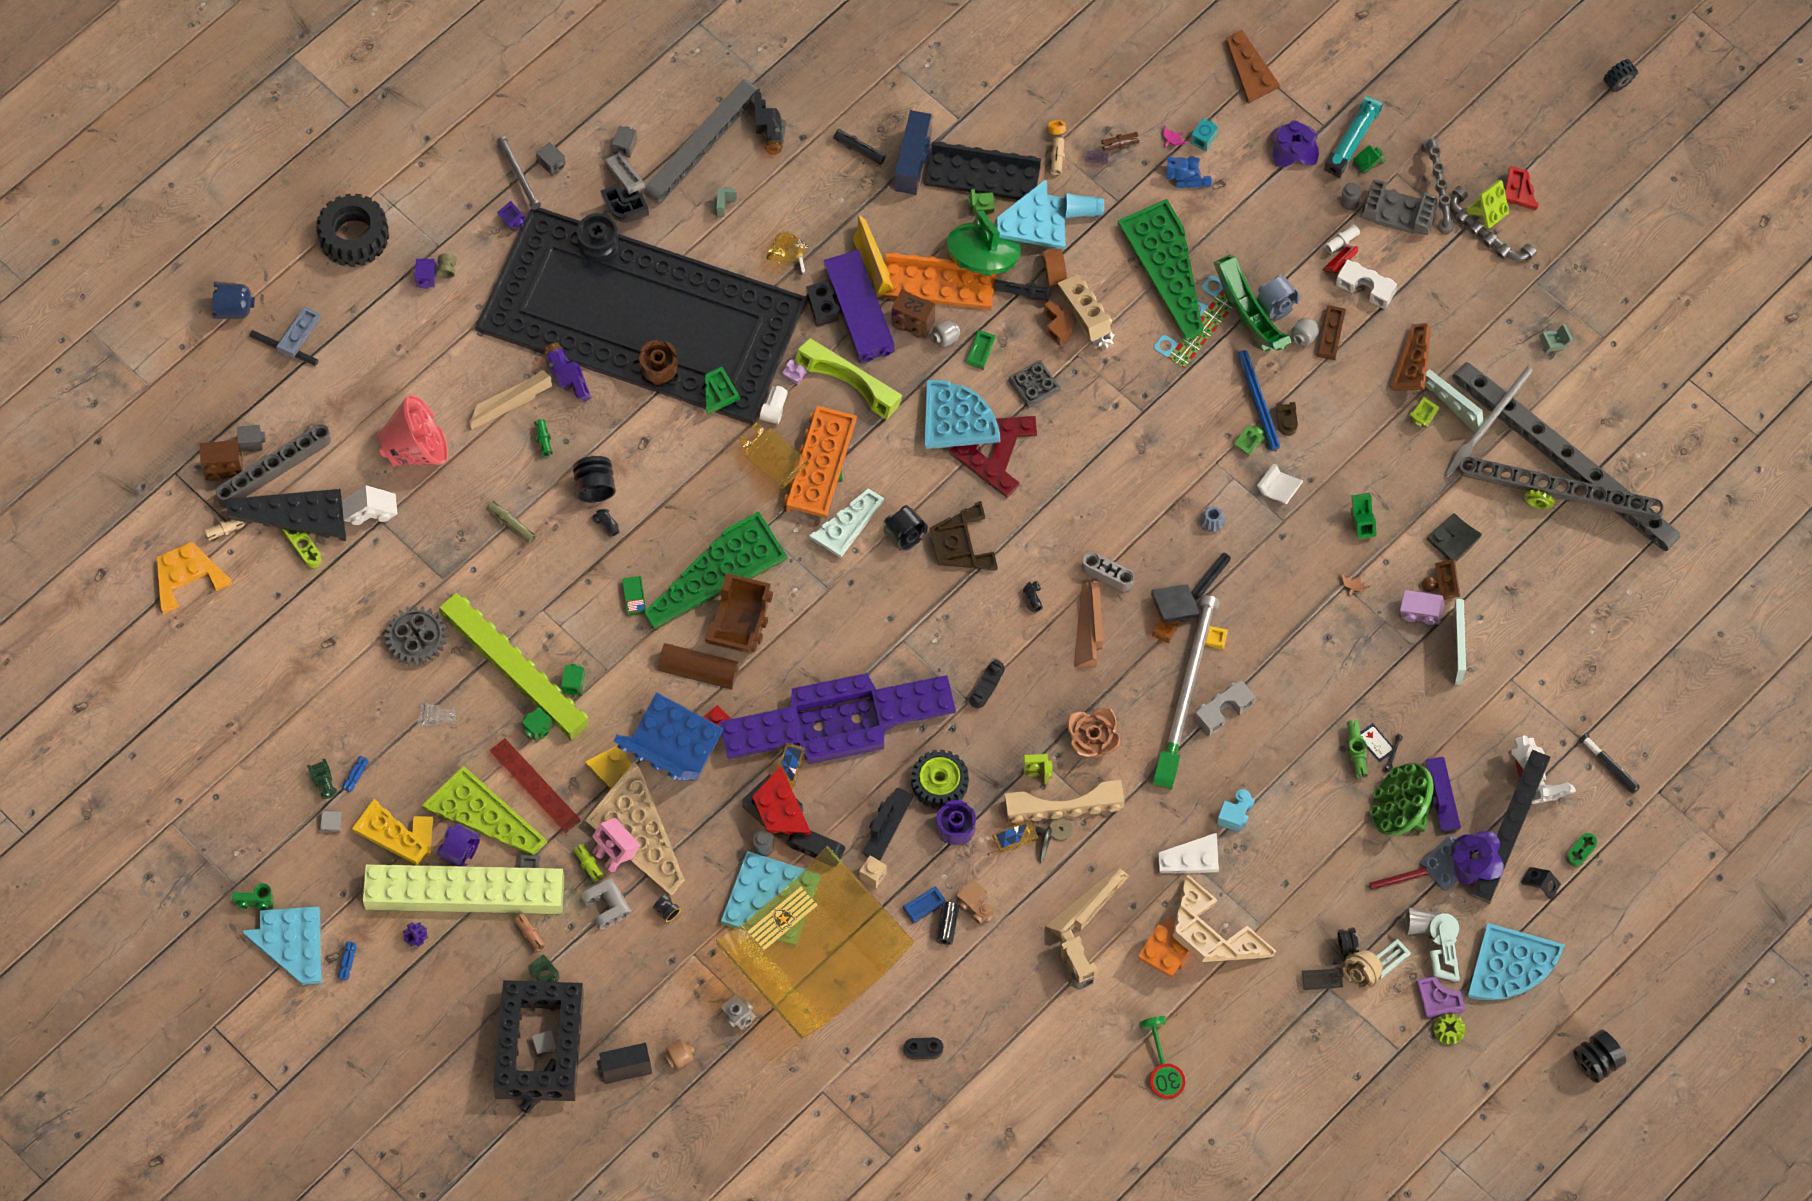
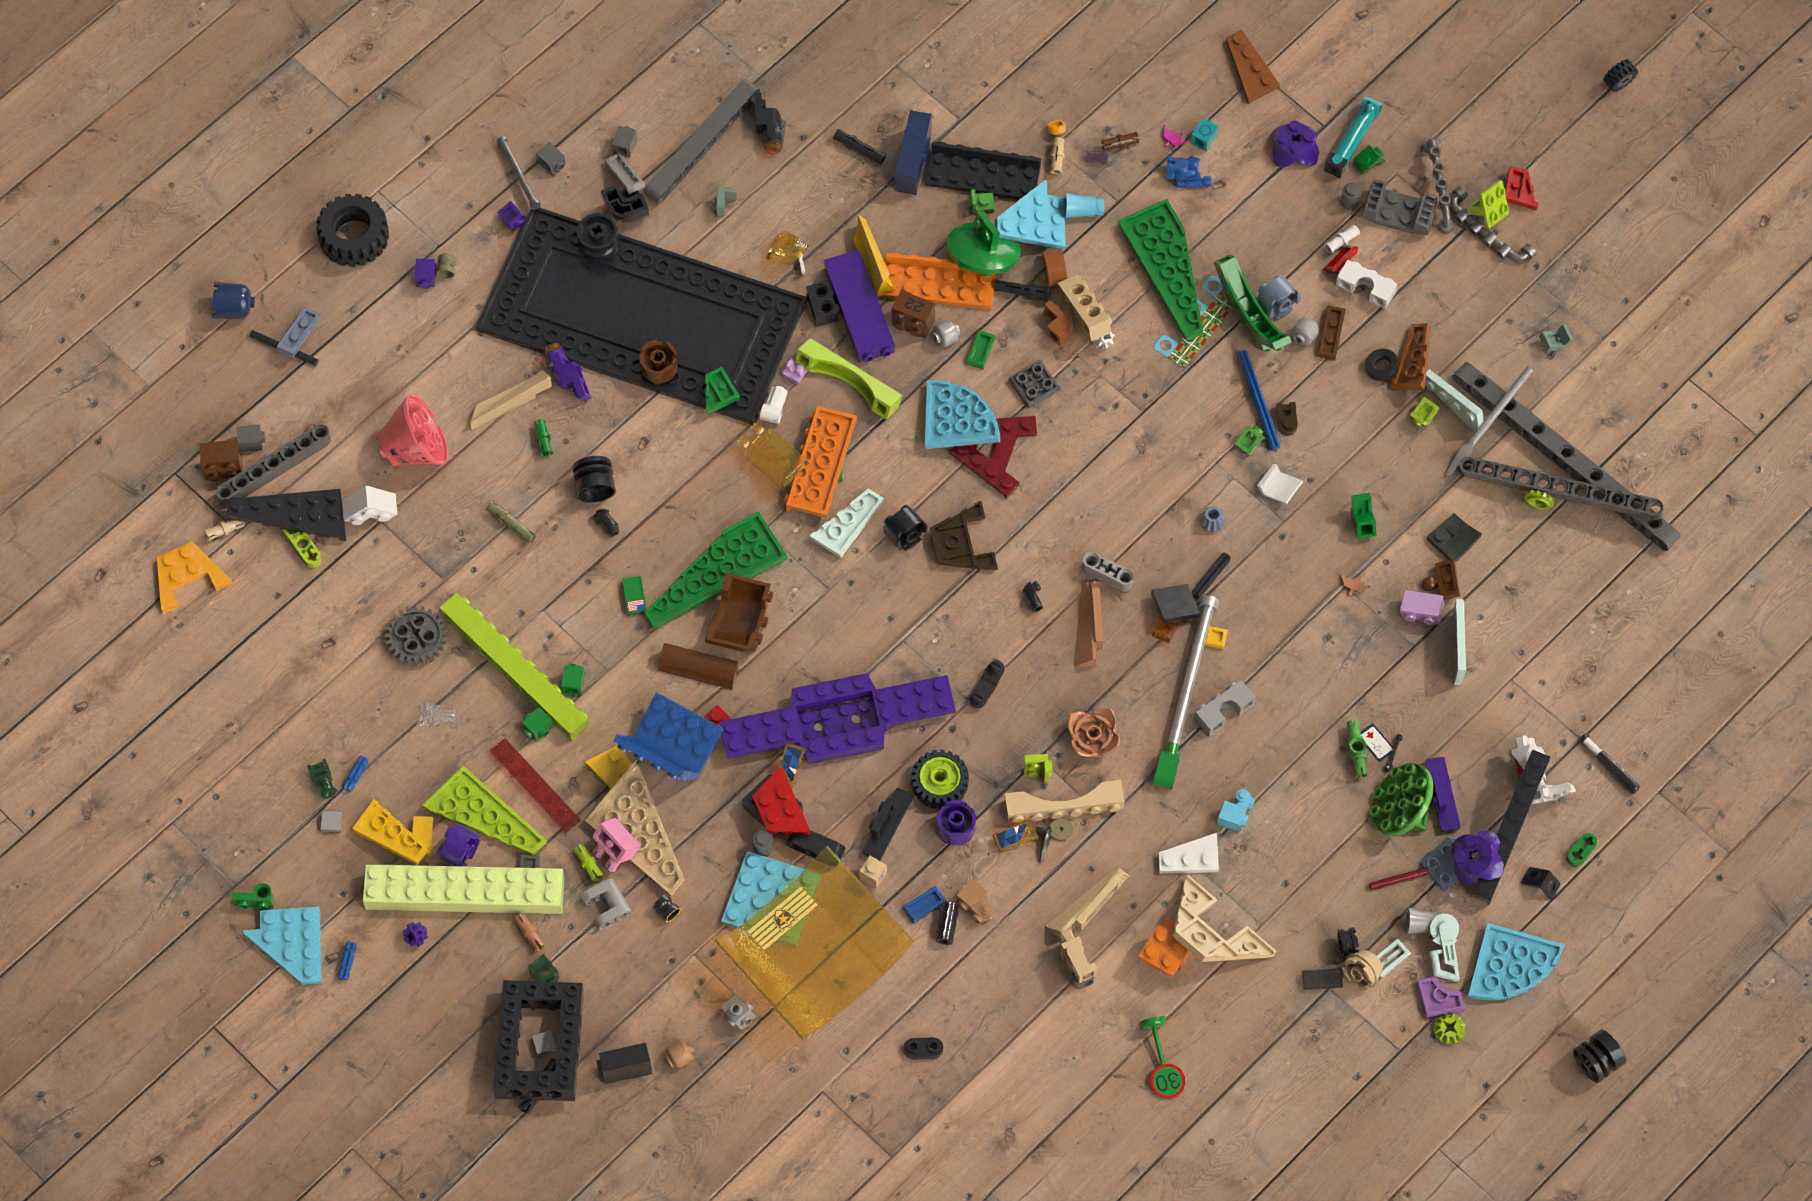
none -> black tyre [1365,348,1399,381]

